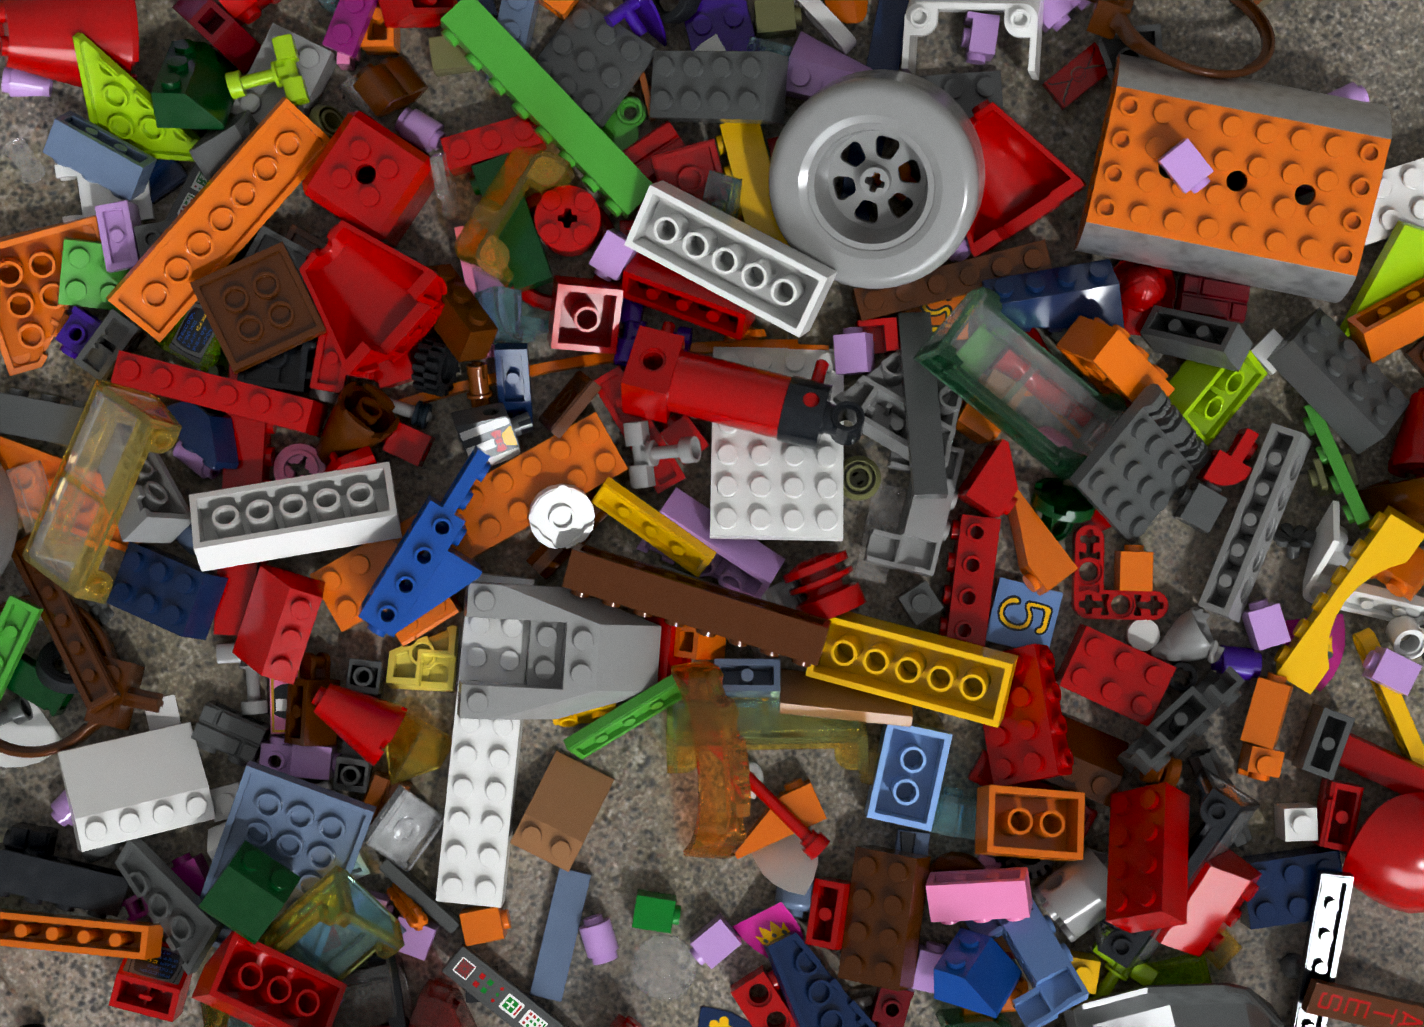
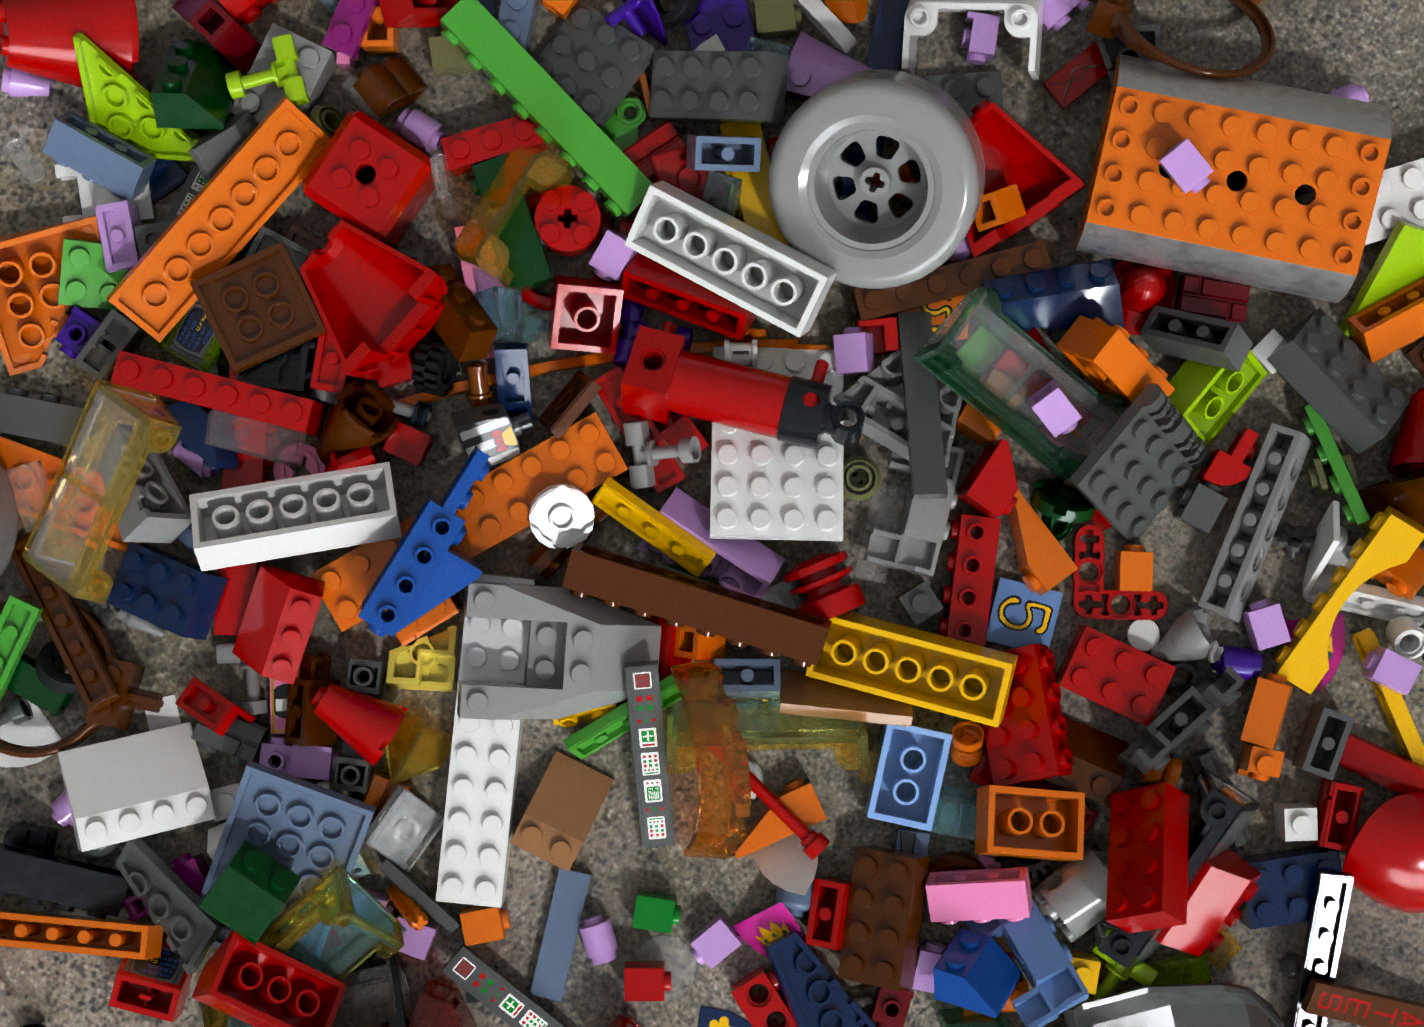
none -> light grey piece [116,609,165,638]
none -> red panel [175,677,256,737]
none -> clear tile [205,409,306,467]
none -> dark grey tile [624,660,675,848]
none -> red brick [624,961,671,1001]
none -> sand blue brick [686,134,761,172]
none -> white bush [724,339,758,368]
none -> orange wheel [950,721,984,767]
none -> orange brick [975,184,1027,232]
none -> lavender brick [1027,379,1082,438]

